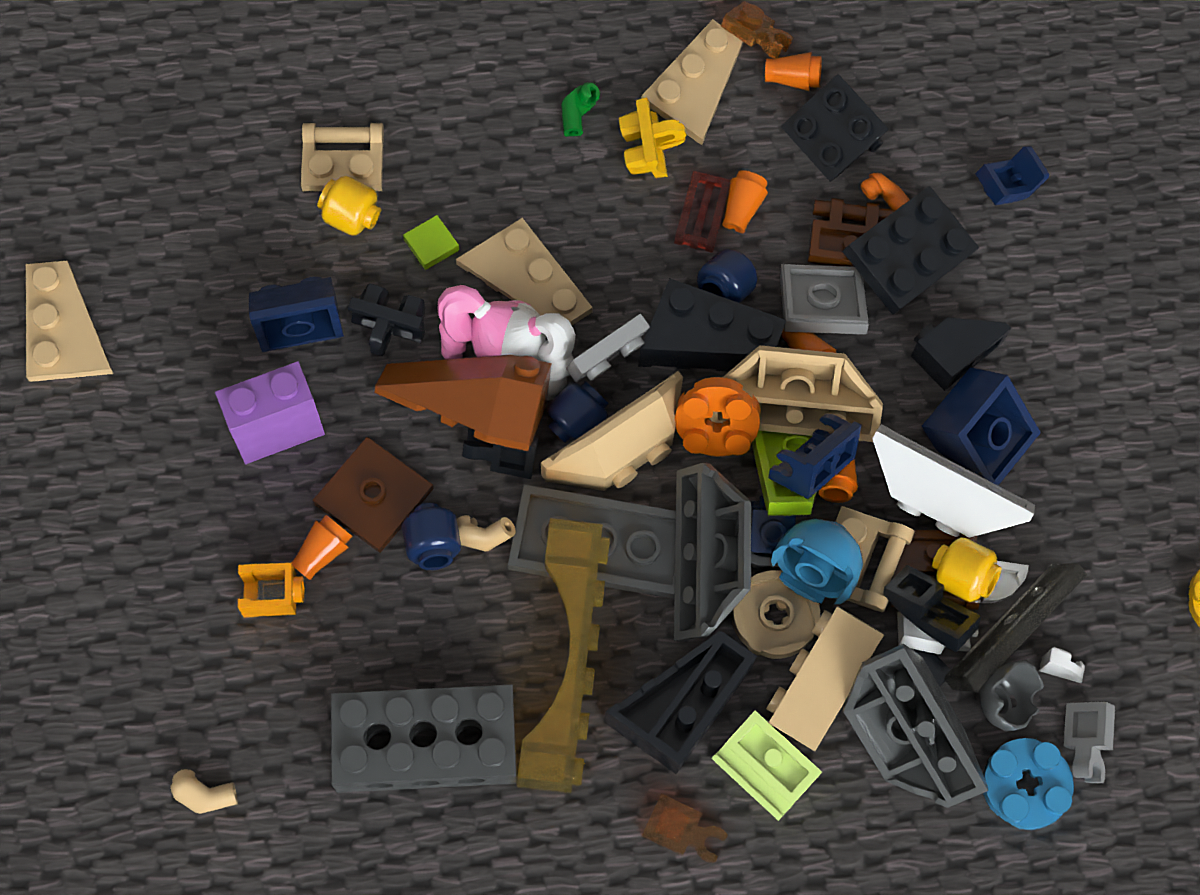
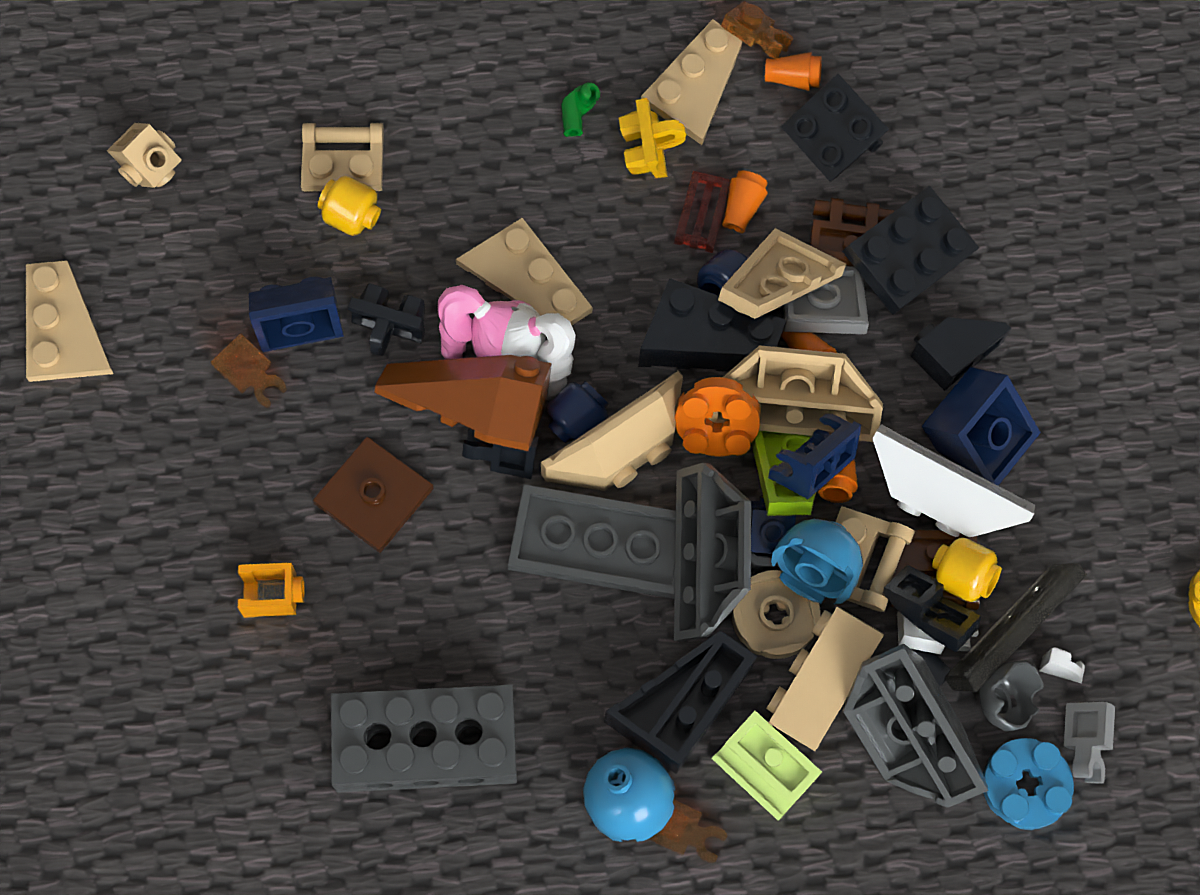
tan arm [171,769,238,814] -> none
medium lavender brick [215,361,325,464] -> none
orange cone [291,515,353,580] -> none
dark blue head [402,503,461,570] -> none
lime tile [403,215,459,270] -> none
tan arm [457,515,516,552] -> none
clear yellow arch [517,518,610,794] -> none
light grey wing [566,313,650,382] -> none
orange arm [860,173,910,211] -> none
dark blue bracket [975,146,1049,206] -> none
white tile [981,561,1029,603] -> none
none -> tan brick [107,123,182,188]
none -> clear orange plate [211,333,287,408]
none -> dark azure cylinder [583,747,675,842]
none -> tan wing [718,228,846,319]

